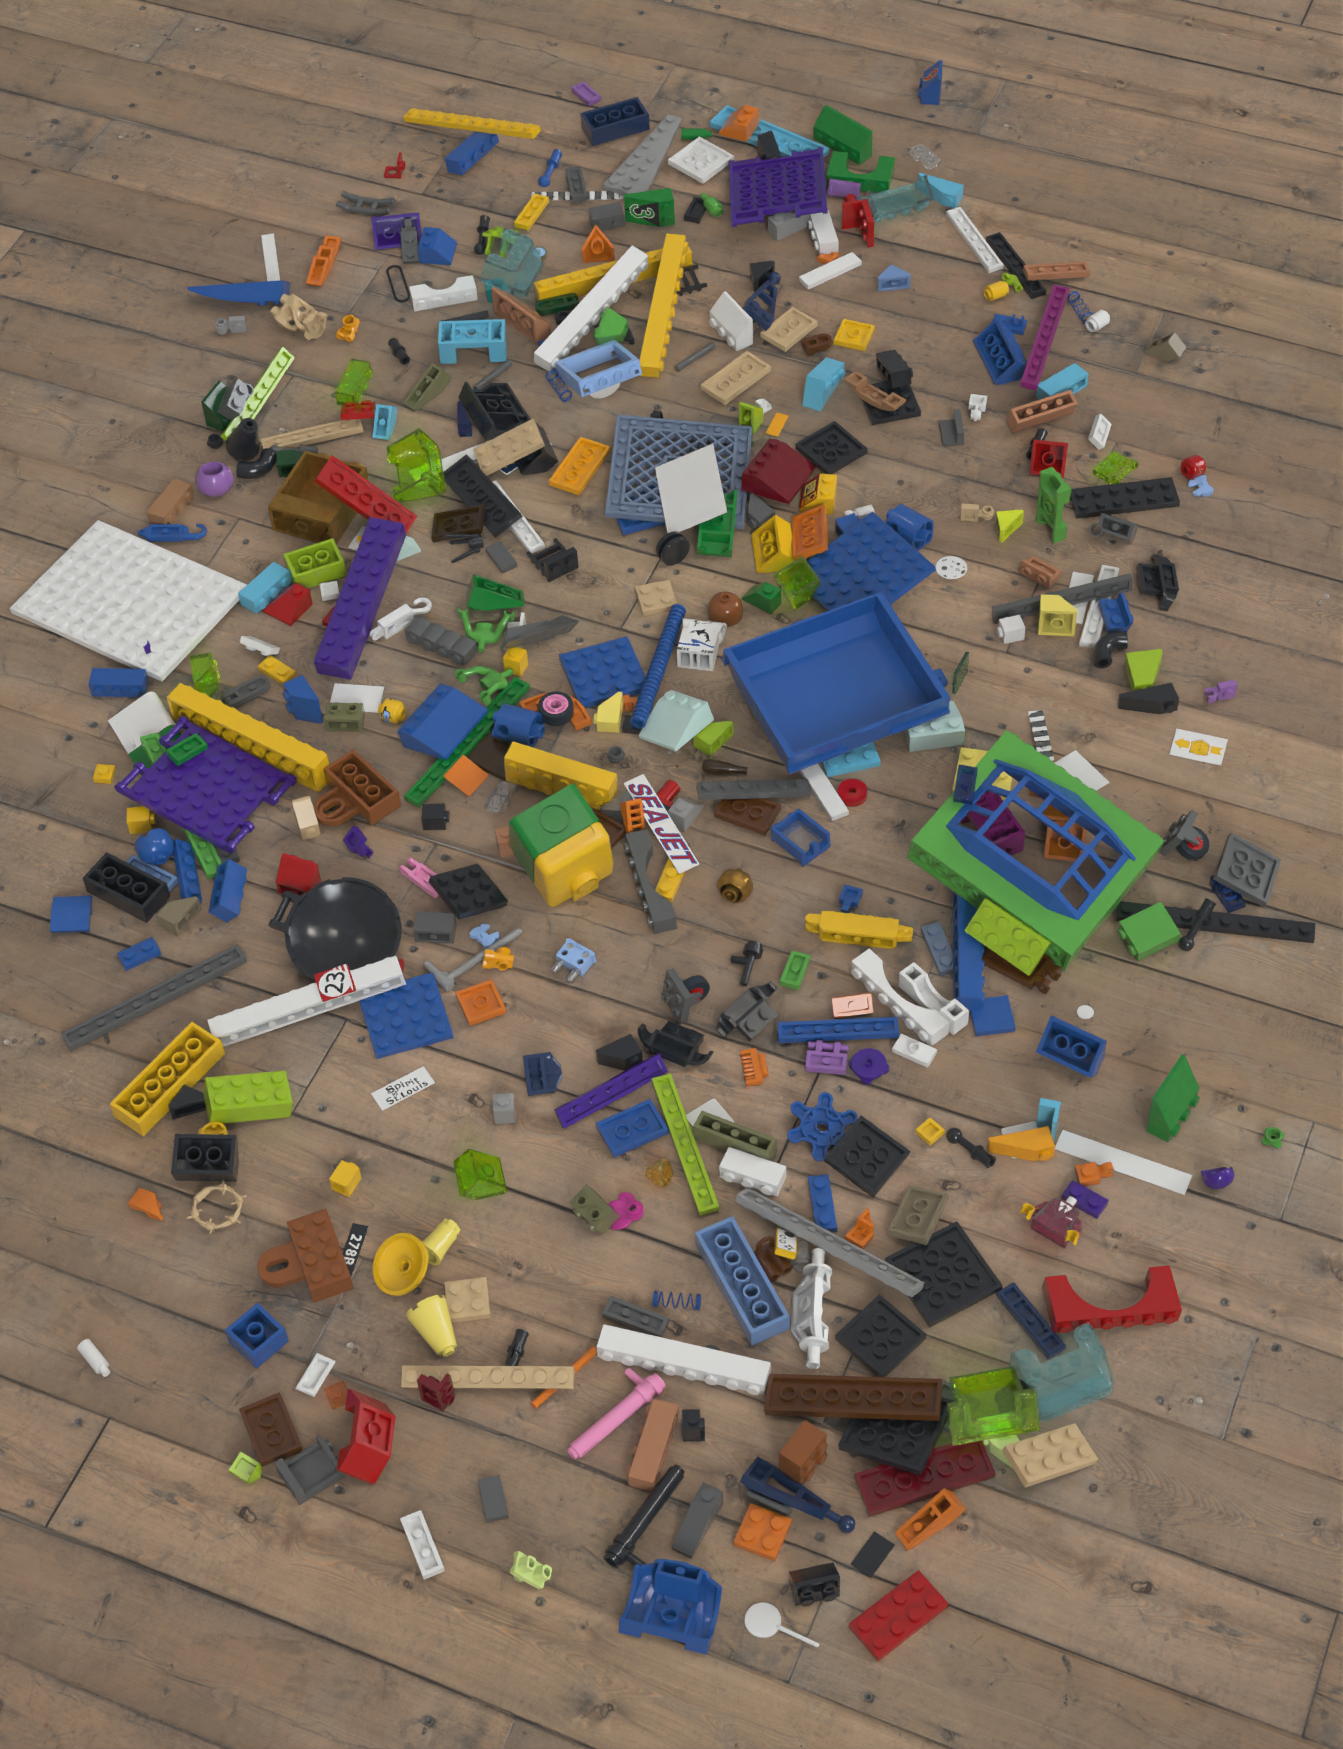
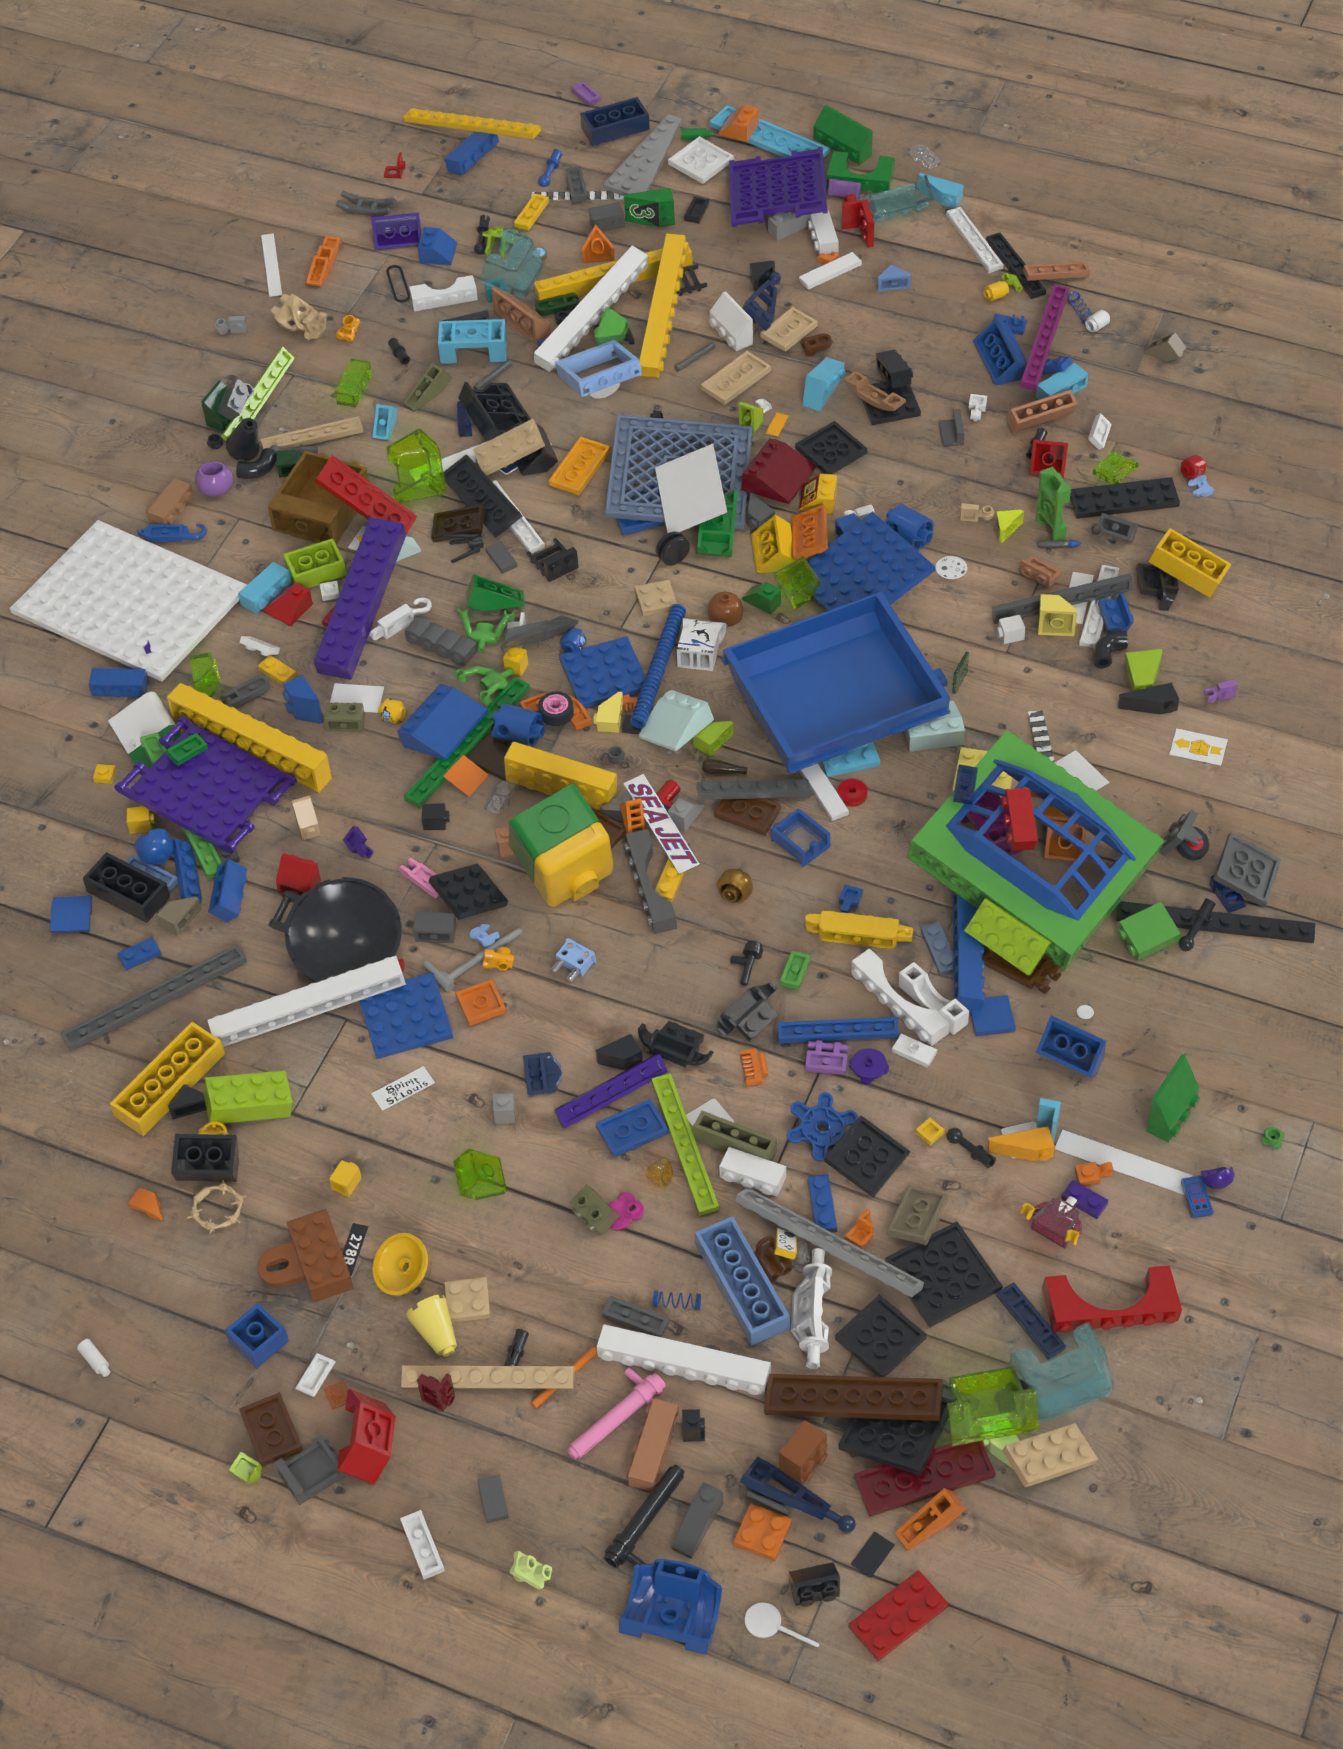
blue wedge [188,280,290,306] -> none
dark orange brick [314,749,401,826] -> none
sticker [314,964,356,1002] -> none
red plate [340,400,376,421] -> none
dark grey hinge [401,219,419,264] -> none
light yellow plant [422,1219,460,1266] -> none
blue piece [546,370,572,402] -> none
dark grey plate [661,968,710,1024] -> none
bright green plant [700,193,724,217] -> none
black slope [757,131,780,160] -> none
plate [831,992,873,1018] -> none
yellow tile [833,319,875,351] -> none
blue slope [918,60,943,105] -> none
none -> blue head [560,628,587,653]
none -> red brick [1001,788,1038,851]
none -> dark grey piece [1037,540,1081,548]
none -> blue plate [1042,356,1073,375]
none -> yellow brick [1148,528,1231,598]
none -> blue tile [1181,1176,1213,1218]

